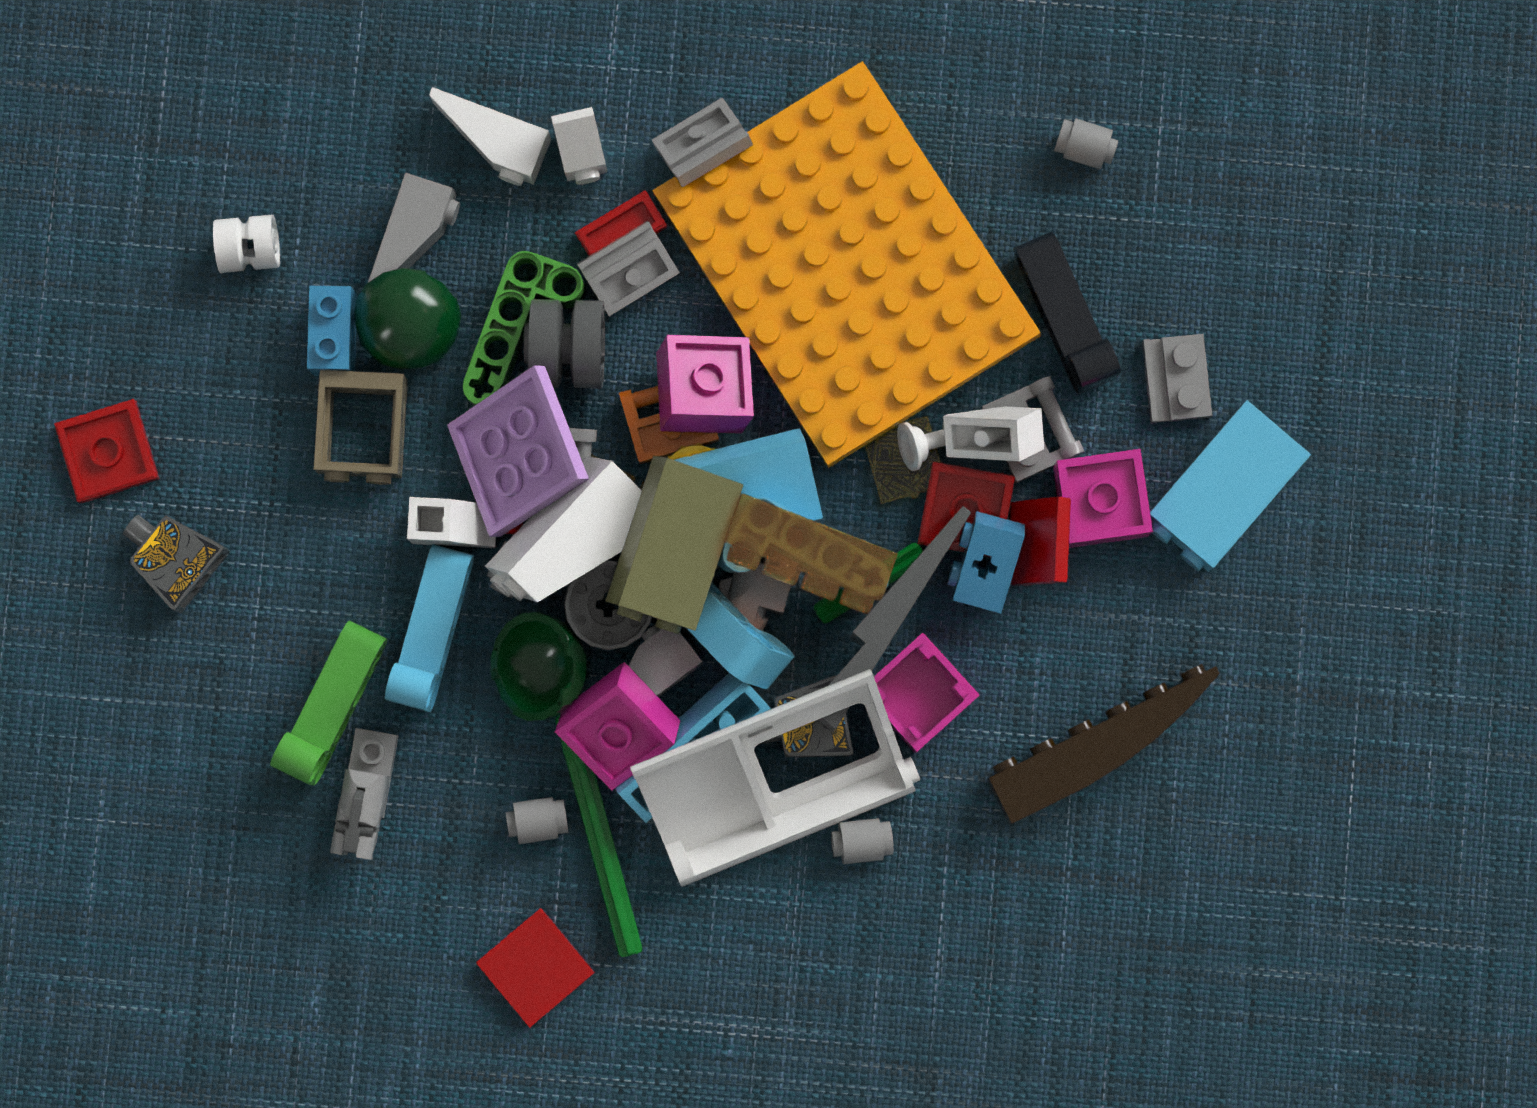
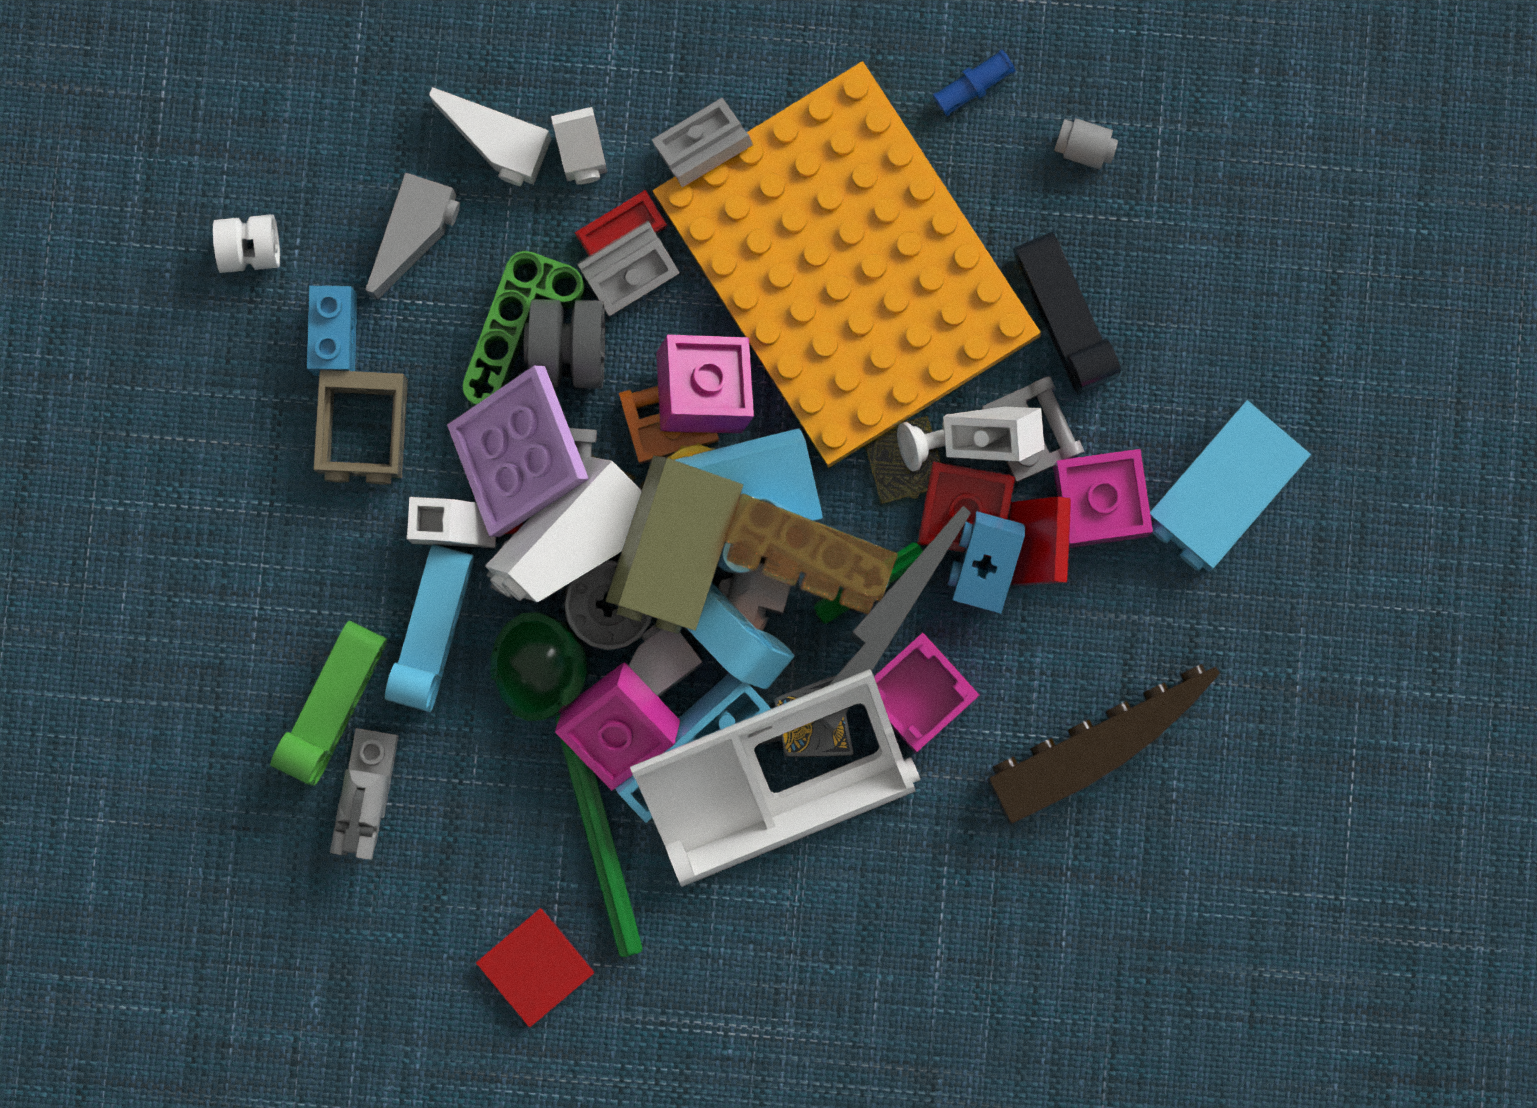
red tile [54,399,160,504] -> none
torso [123,515,231,614] -> none
dark green cylinder [353,268,462,369] -> none
light grey brick [506,797,568,844] -> none
light grey brick [831,818,894,864] -> none
light grey plate [1142,334,1212,424] -> none
none -> blue pin [932,49,1016,117]

